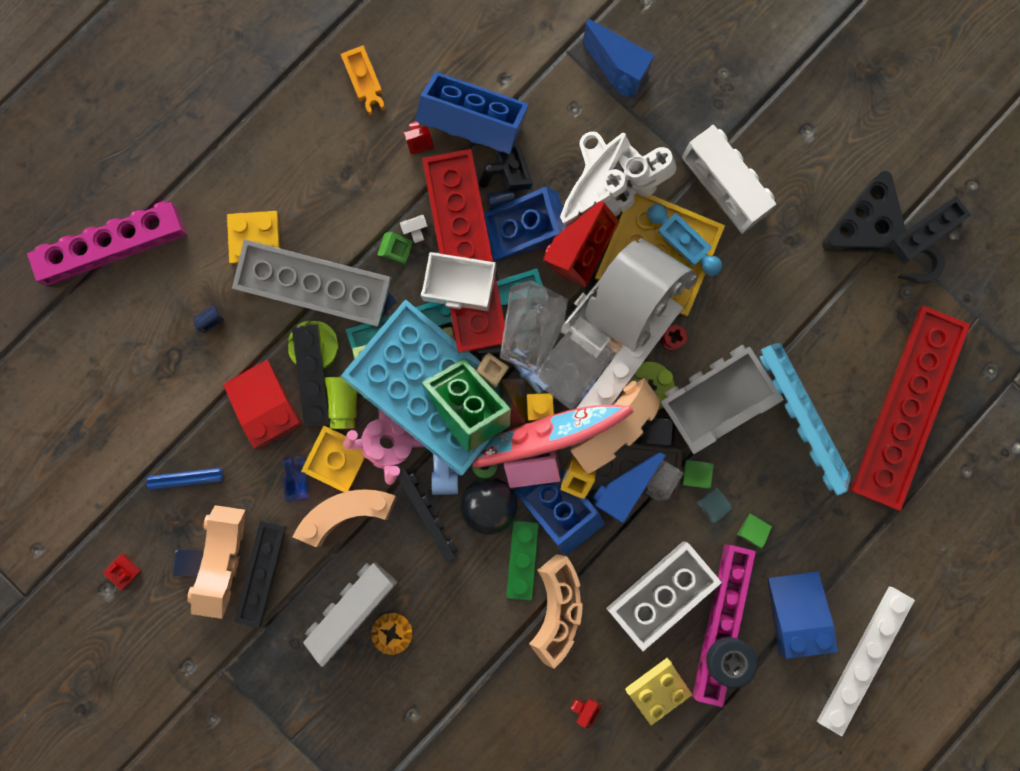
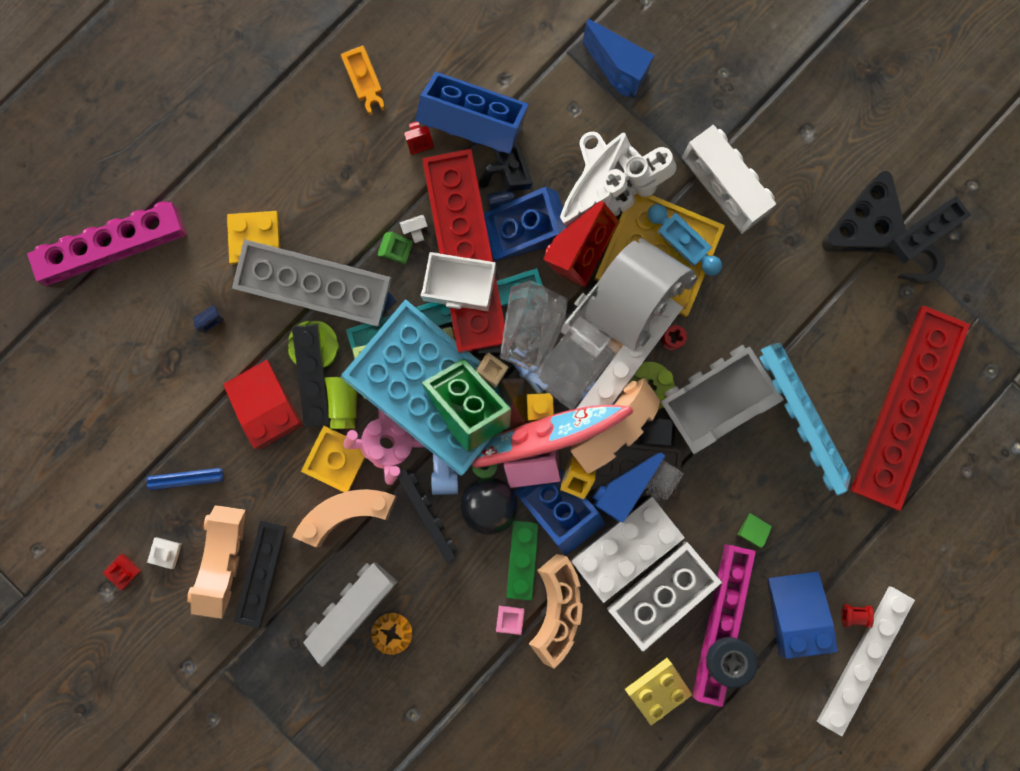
dark blue slope [173,549,204,577] -> none
clear blue plate [282,455,309,502] -> none
red tile [570,699,603,728] -> none
bright green slope [682,460,714,489] -> none
clear light blue slope [697,487,733,523] -> none
none -> white tile [147,537,182,569]
none -> bright pink tile [496,605,525,635]
none -> white brick [570,497,685,603]
none -> red bush [841,604,874,628]

